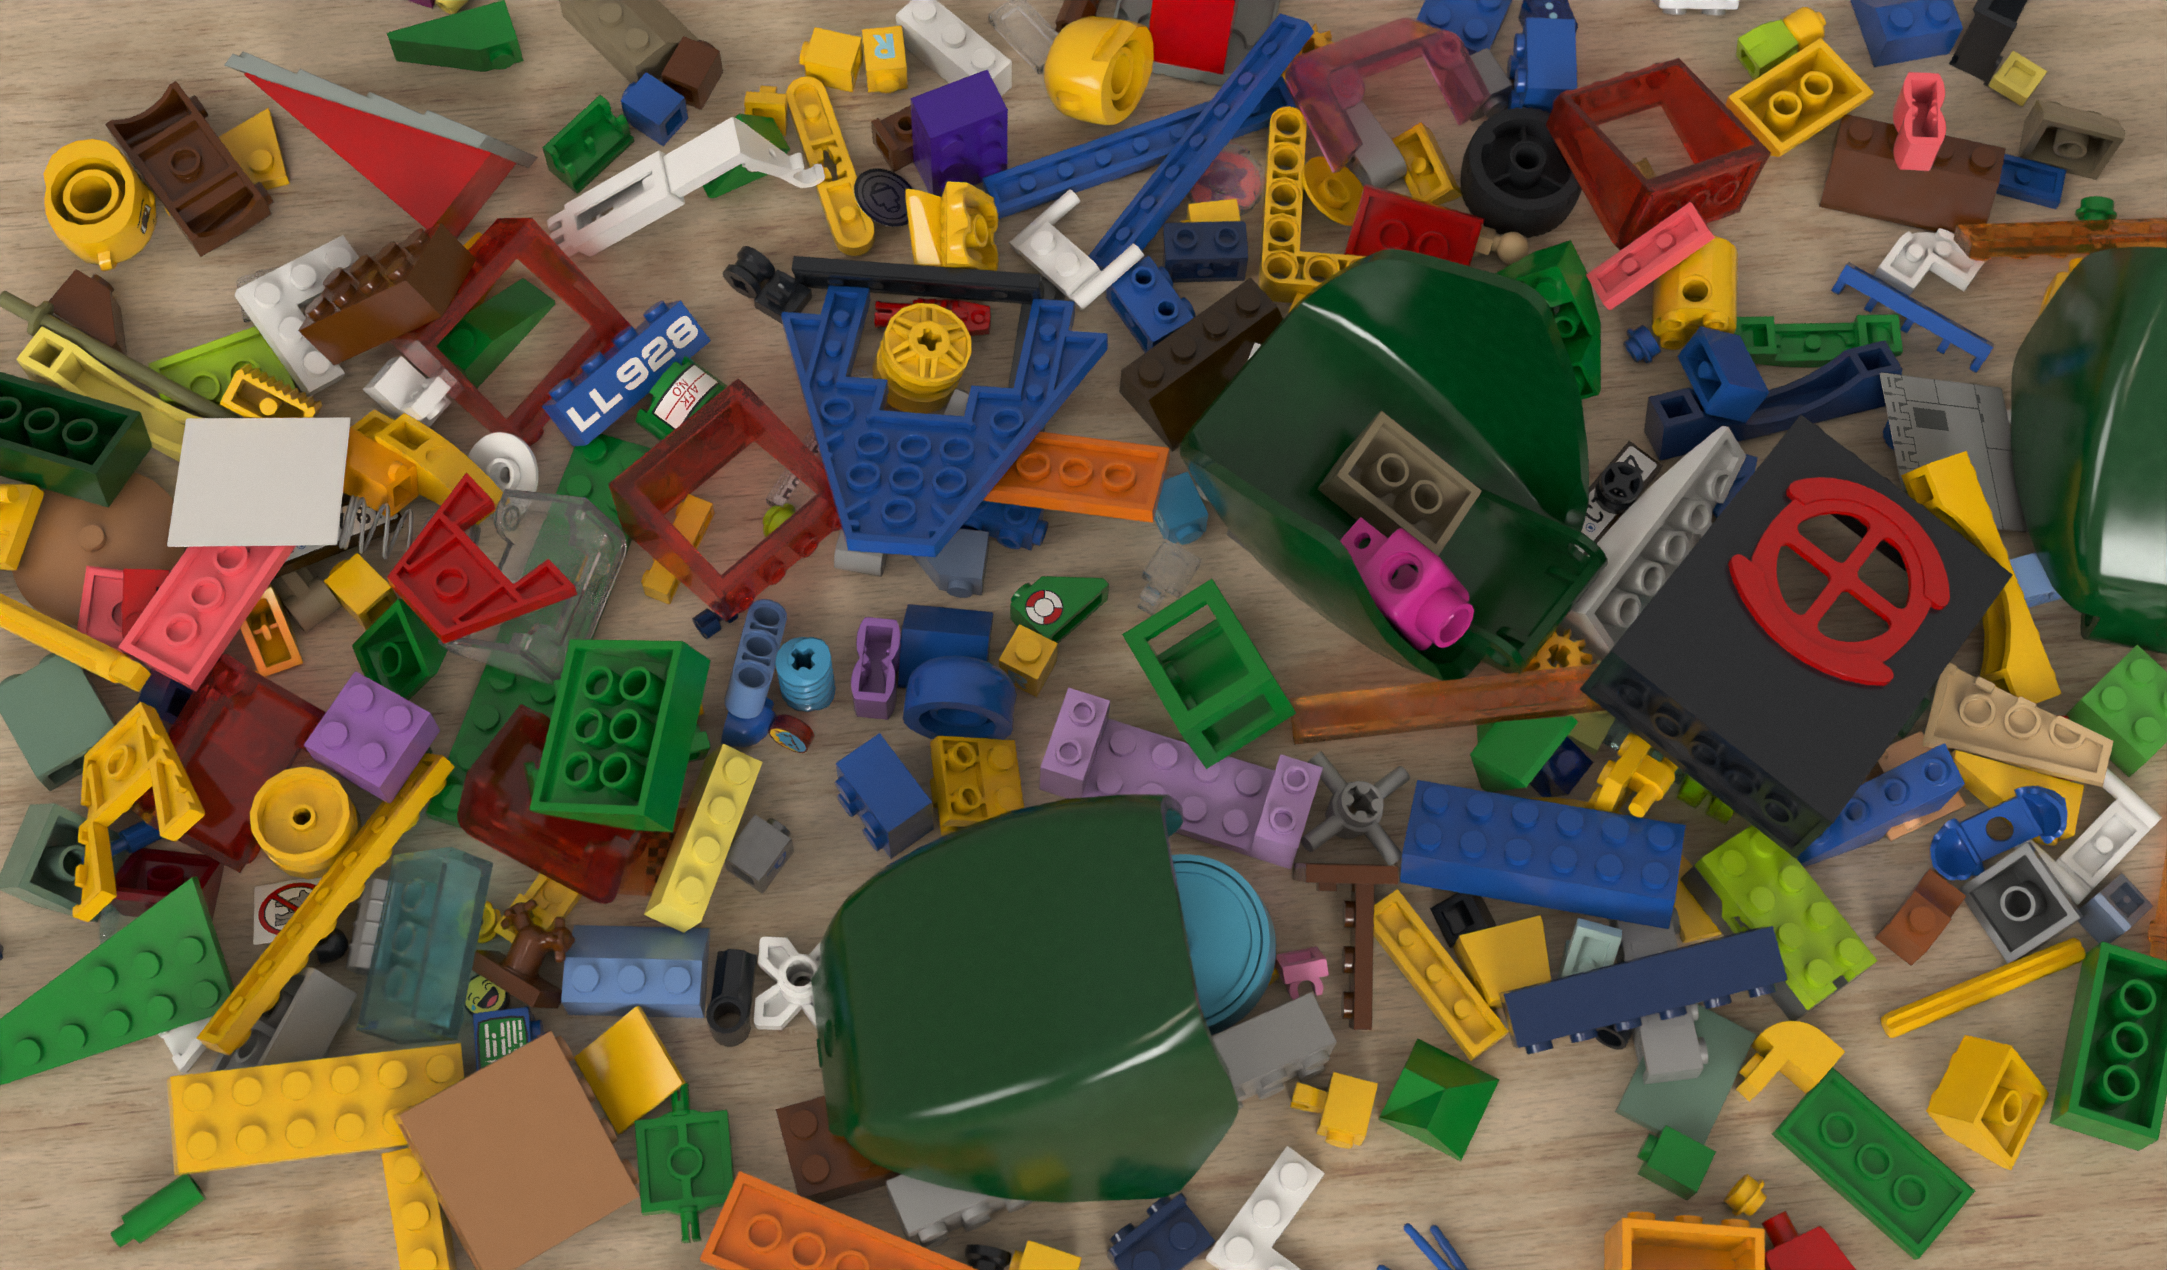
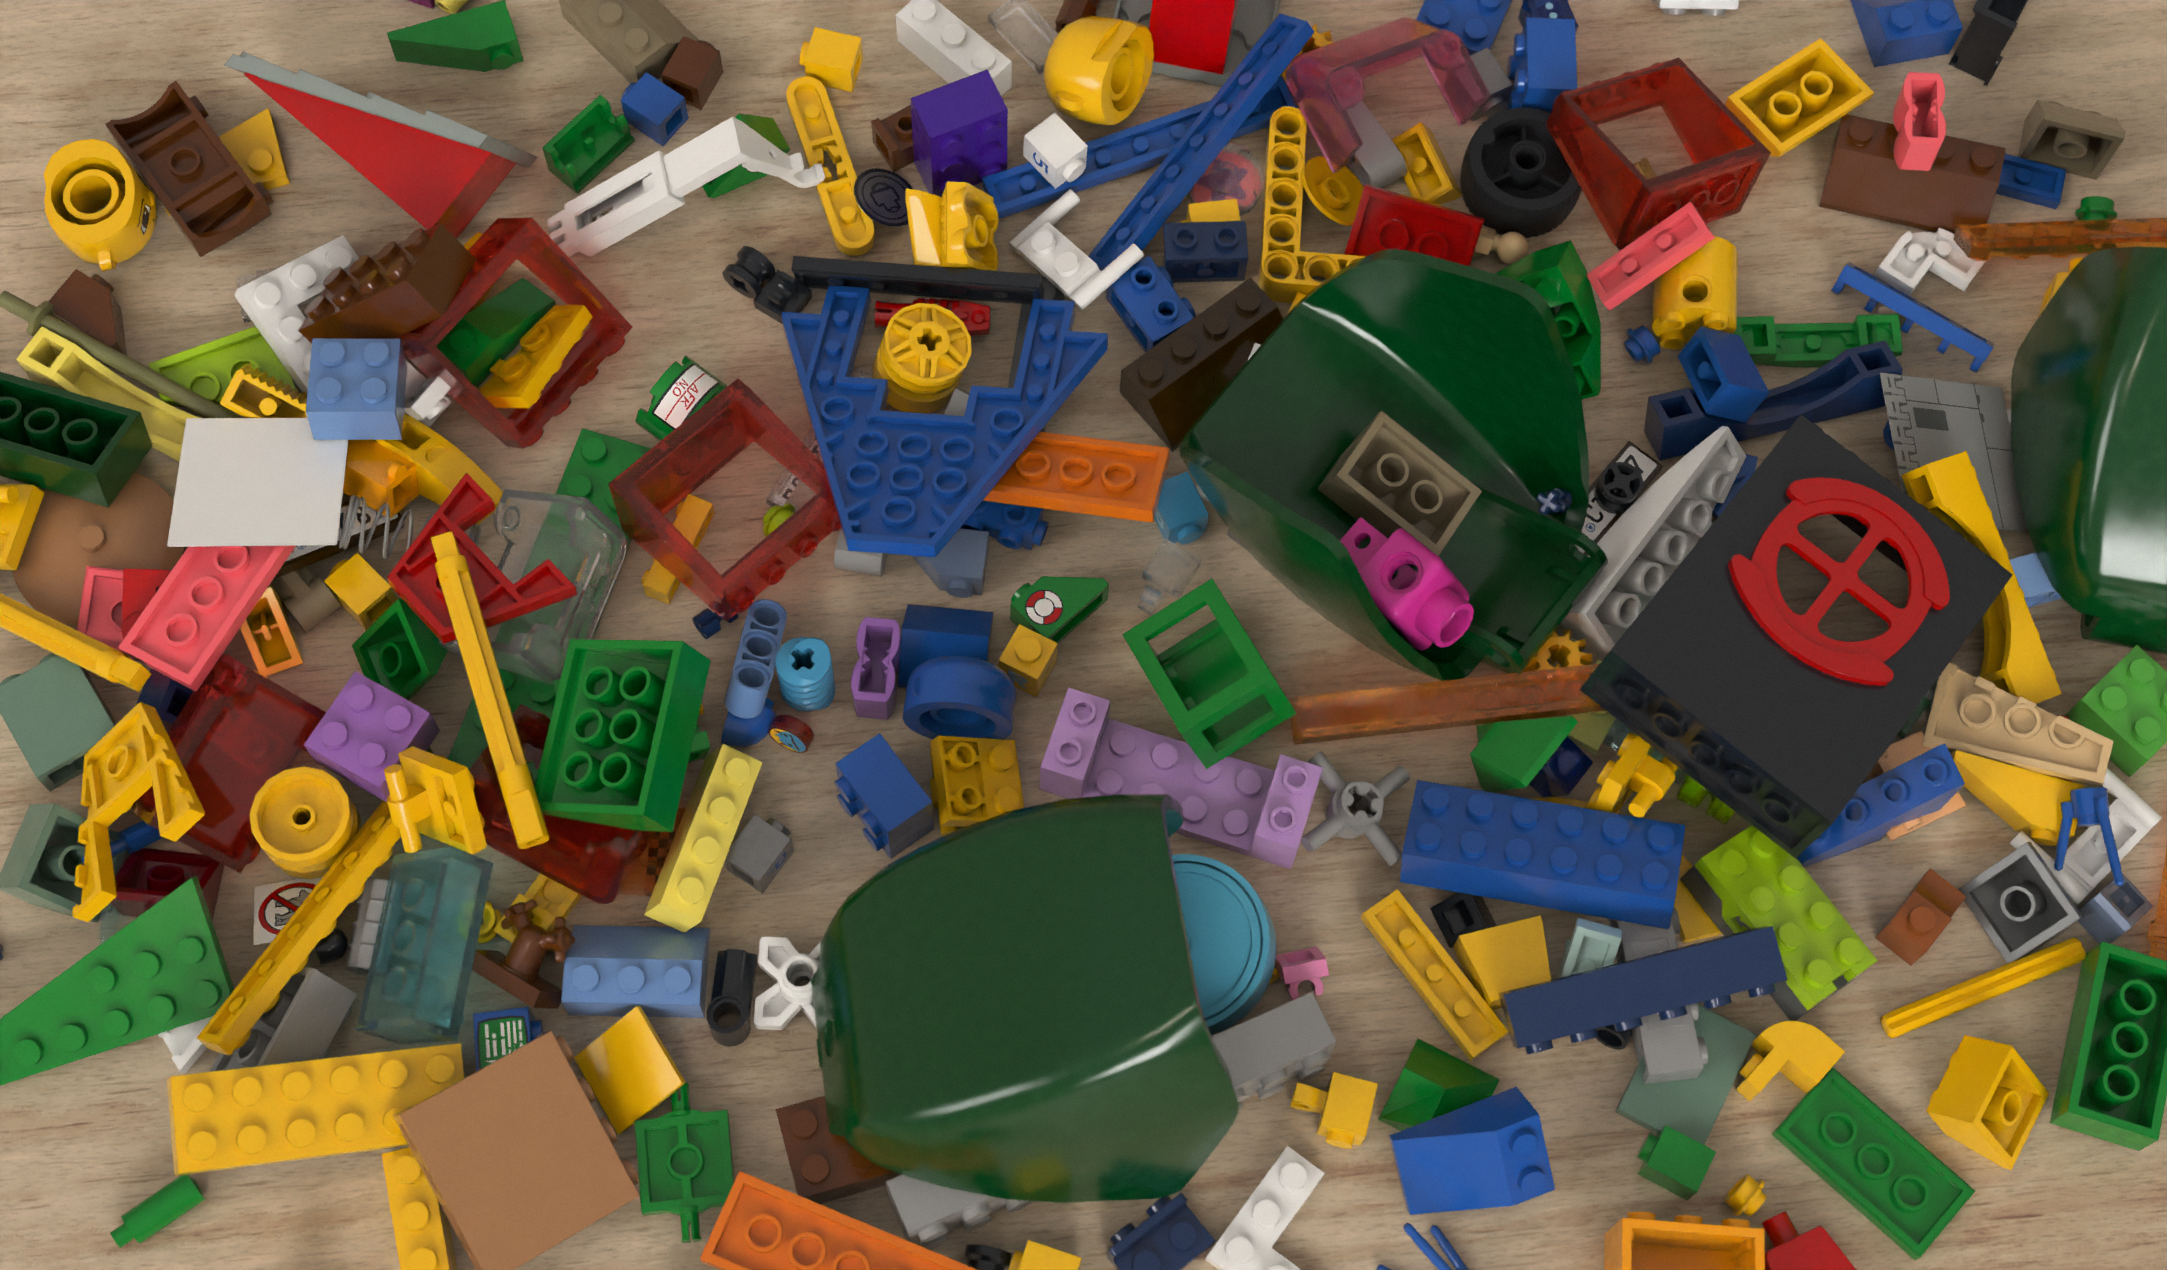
tile [462,974,510,1017] -> none
white dish [468,432,539,518] -> none
blue brick [542,300,711,446] -> none
yellow tile [744,85,788,136] -> none
yellow brick [862,26,908,93] -> none
reddish brown piece [1293,863,1399,1030] -> none
lime piece [1736,7,1826,80] -> none
blue piece [1930,786,2068,881] -> none
light yellow plate [1988,50,2047,107] -> none
none -> medium blue brick [306,338,407,440]
none -> yellow plate [384,746,487,855]
none -> yellow piece [431,531,549,849]
none -> yellow wing [463,305,593,409]
none -> white brick [1023,112,1088,189]
none -> blue slope [1389,1087,1555,1215]
none -> dark blue piece [1536,487,1572,515]
none -> blue plant [2054,787,2124,886]

